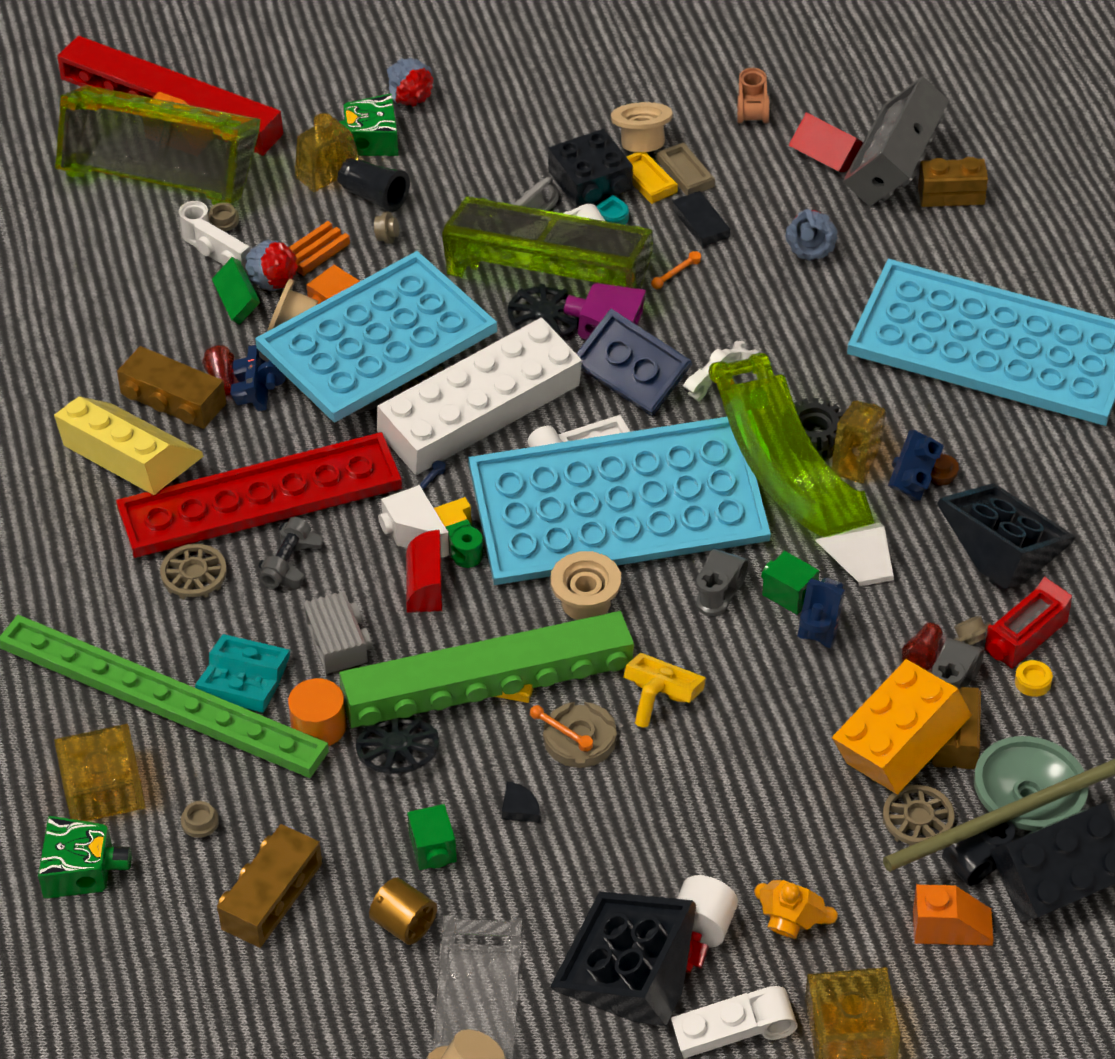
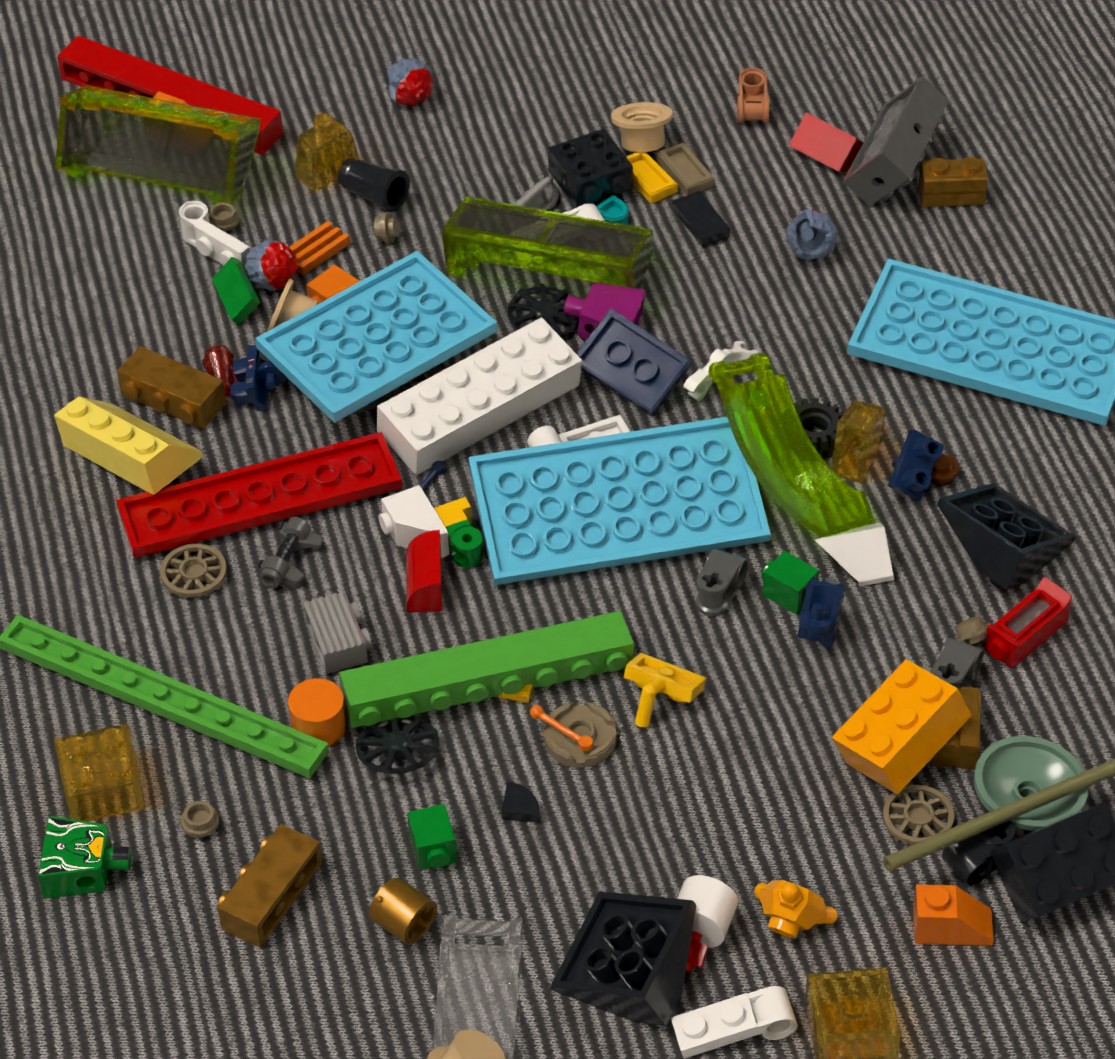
teal slope [195,634,290,713] -> none
green torso [326,94,399,156] -> none
tan piece [551,551,621,620] -> none
orange hinge [651,251,701,290] -> none
clear red cone [902,622,943,671] -> none
yellow tile [1015,660,1053,697] -> none

